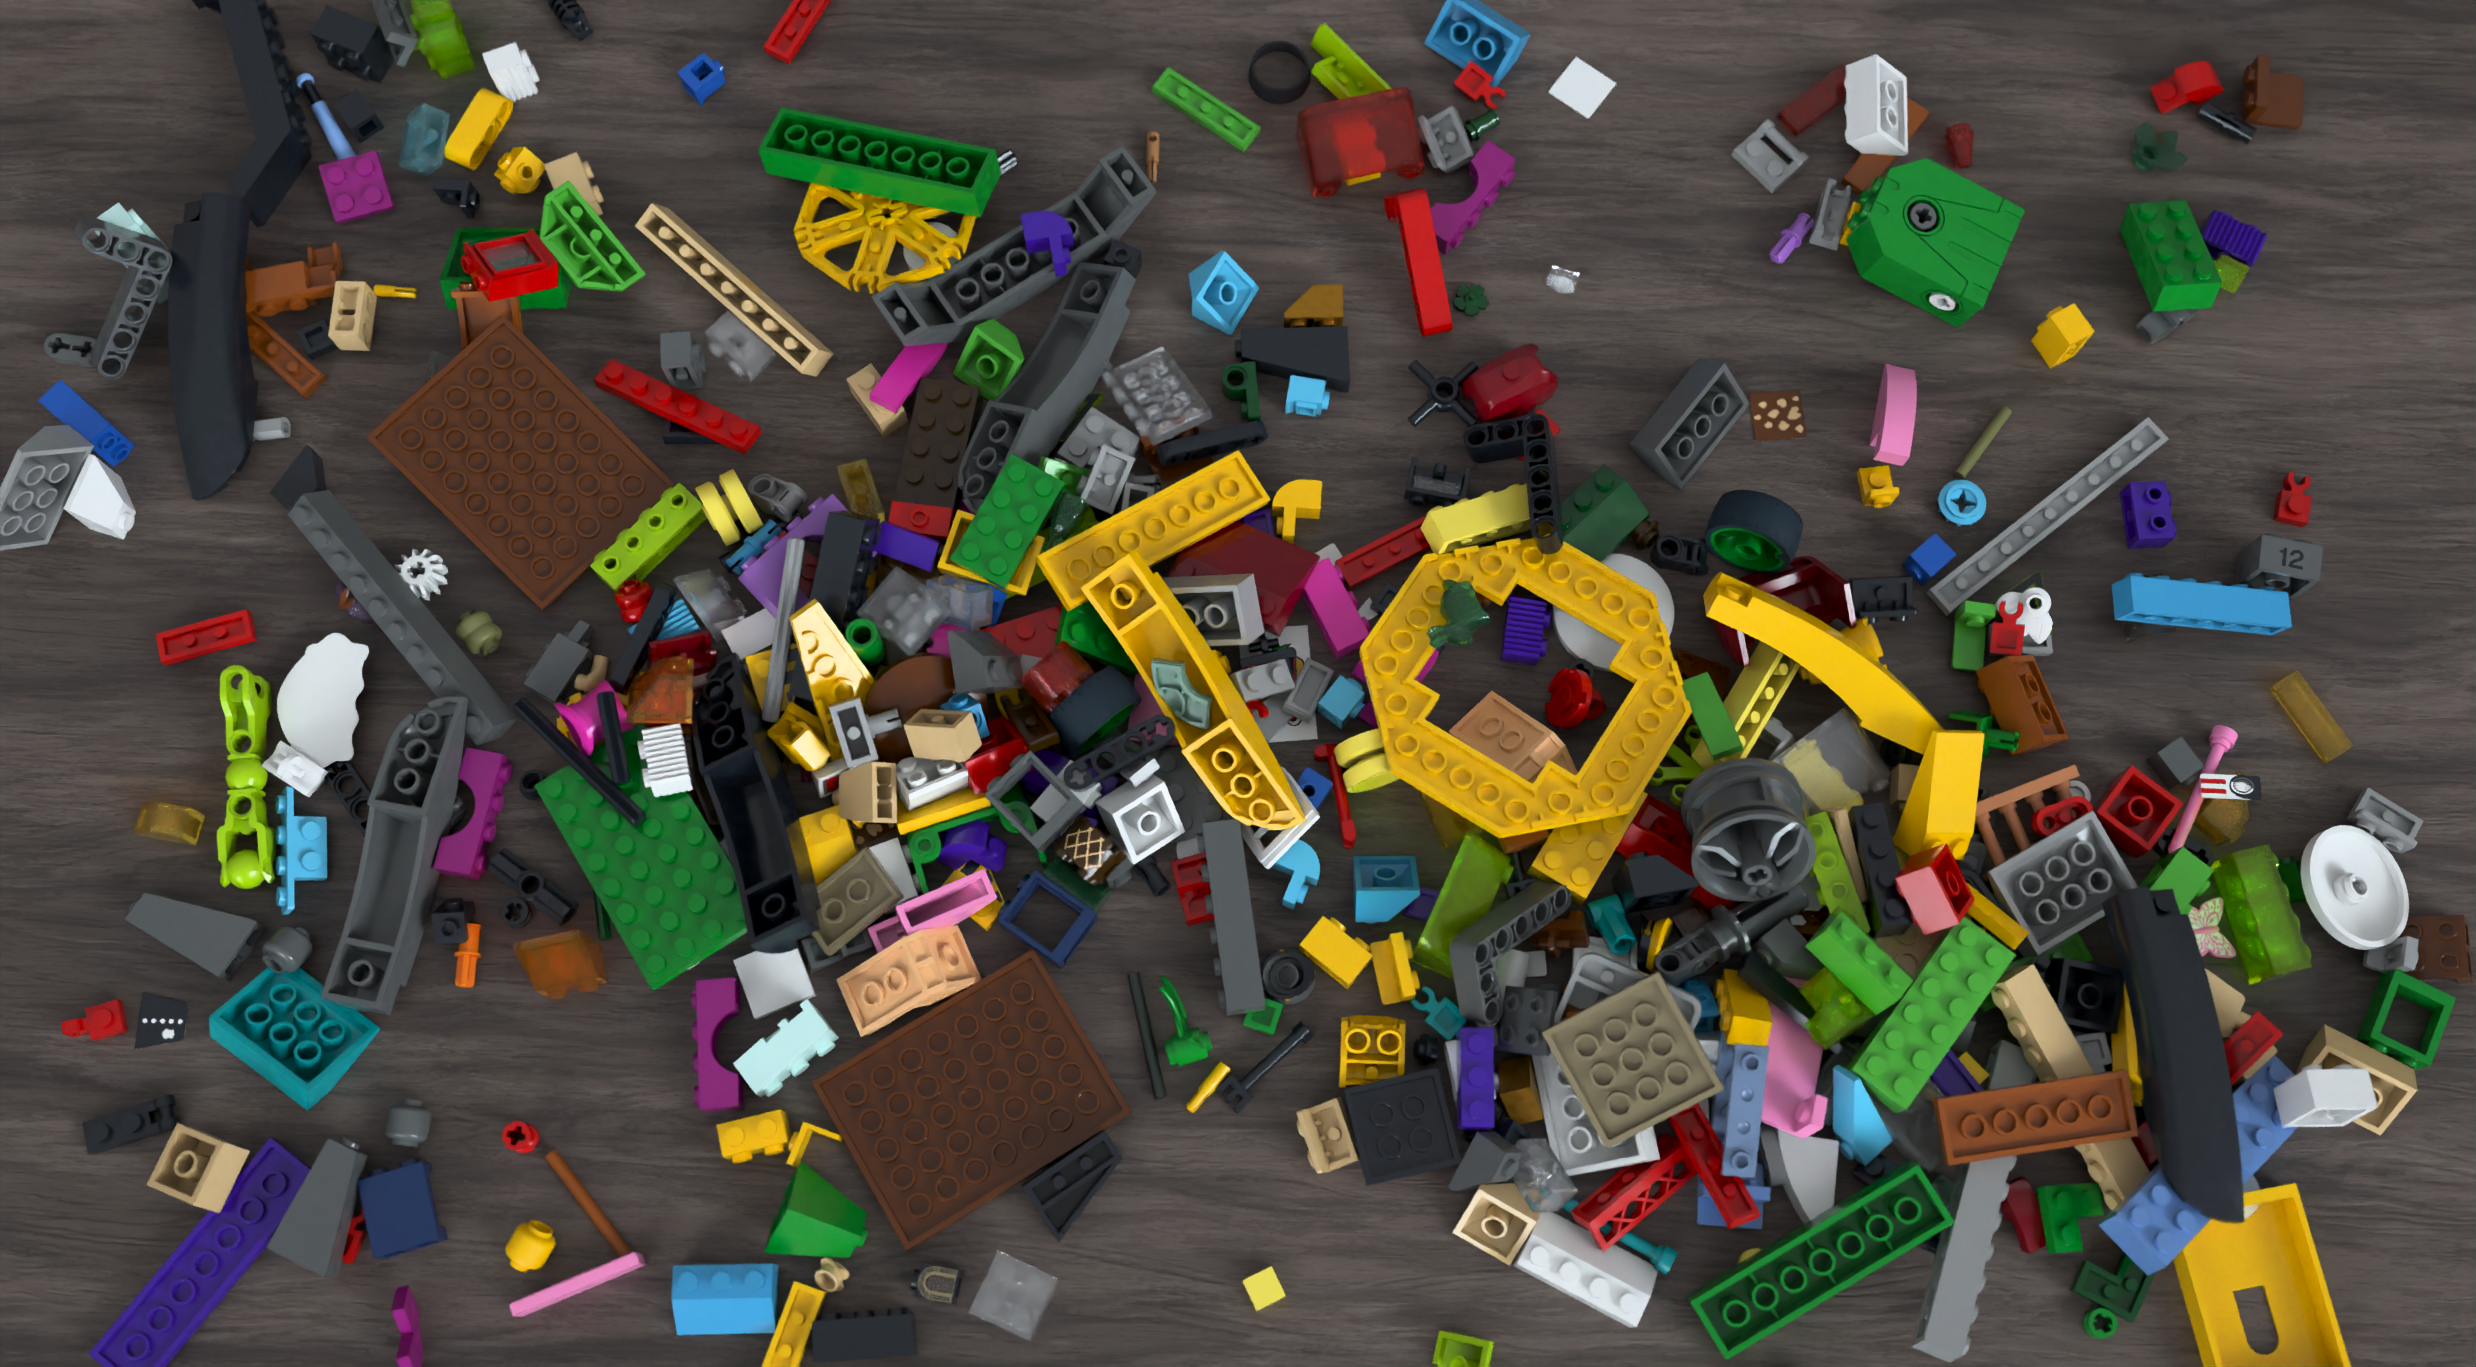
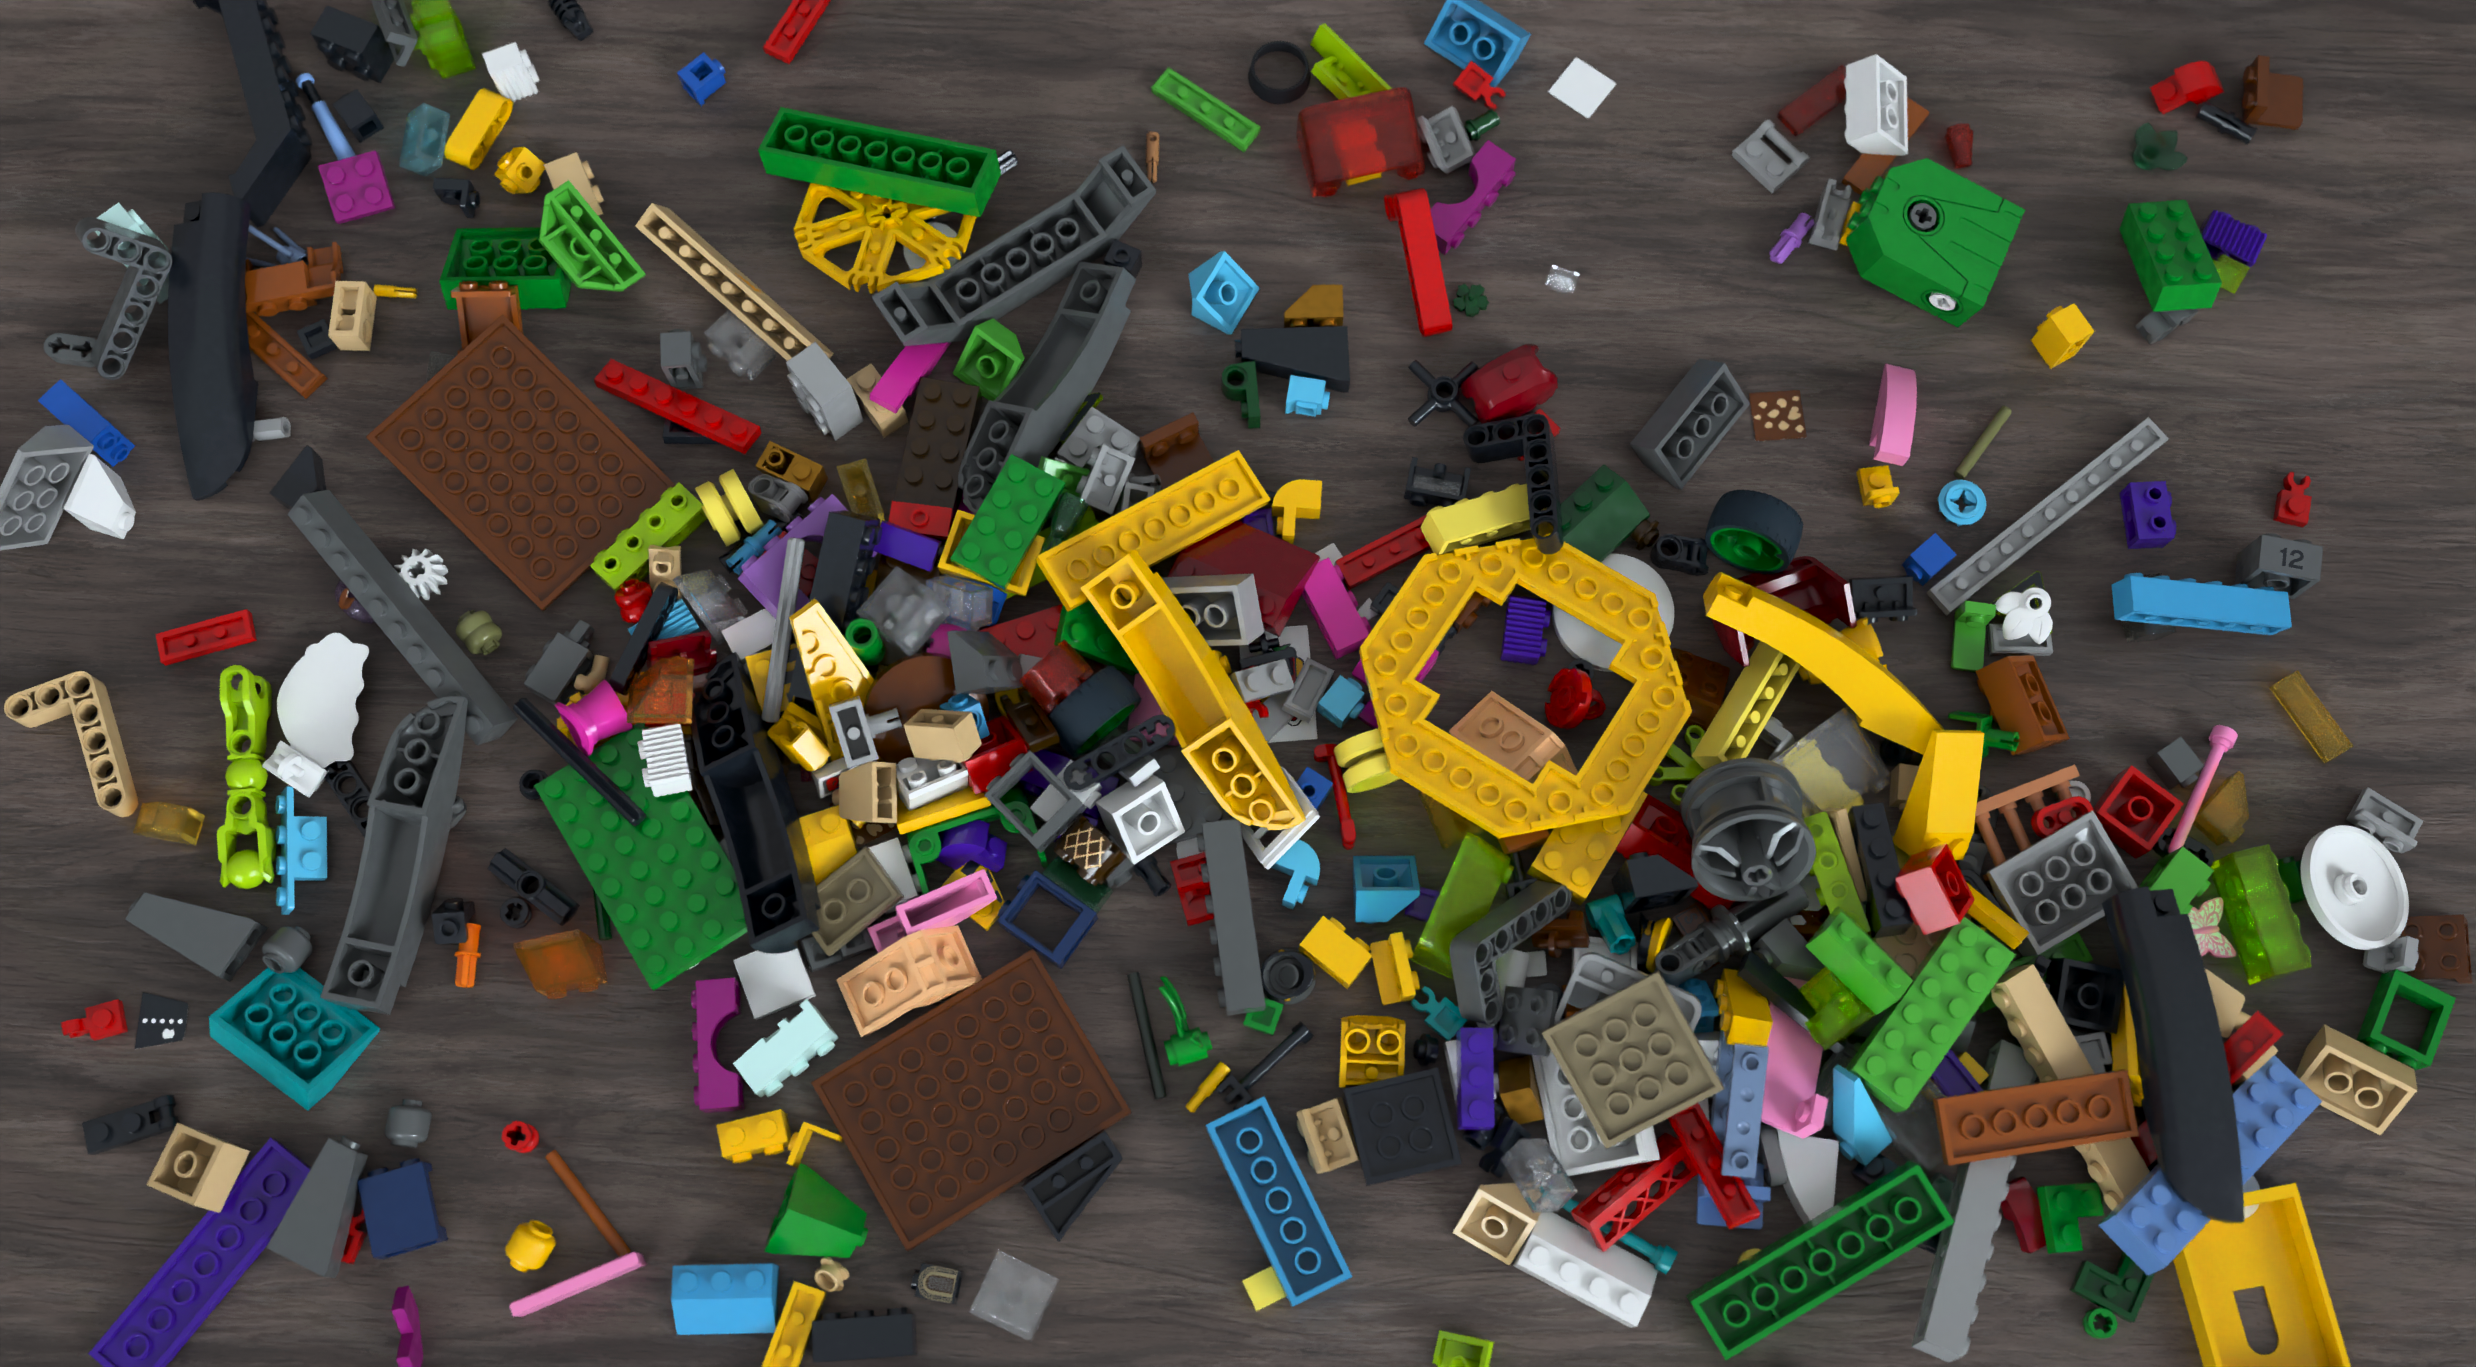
magenta arch [433,747,512,881] -> none
red window [461,229,558,302] -> none
black axle [596,691,630,785] -> none
dark purple brick [1021,211,1074,277] -> none
clear bracket [1101,346,1213,446] -> none
sand green tile [1151,658,1213,729] -> none
black beam [1156,421,1268,467] -> none
clear green animal [1427,579,1490,648] -> none
dark grey slope [1448,1131,1523,1191] -> none
bright green tile [1682,672,1743,761] -> none
red plate [1989,601,2025,656] -> none
sticker [2200,774,2262,800] -> none
white brick [2273,1064,2378,1127] -> none
none -> tan beam [4,671,138,817]
none -> sand blue plant [246,225,308,268]
none -> tan hips [648,545,682,599]
none -> pearl gold slope [755,441,828,503]
none -> light grey brick [786,342,864,441]
none -> dark azure brick [1206,1096,1352,1307]

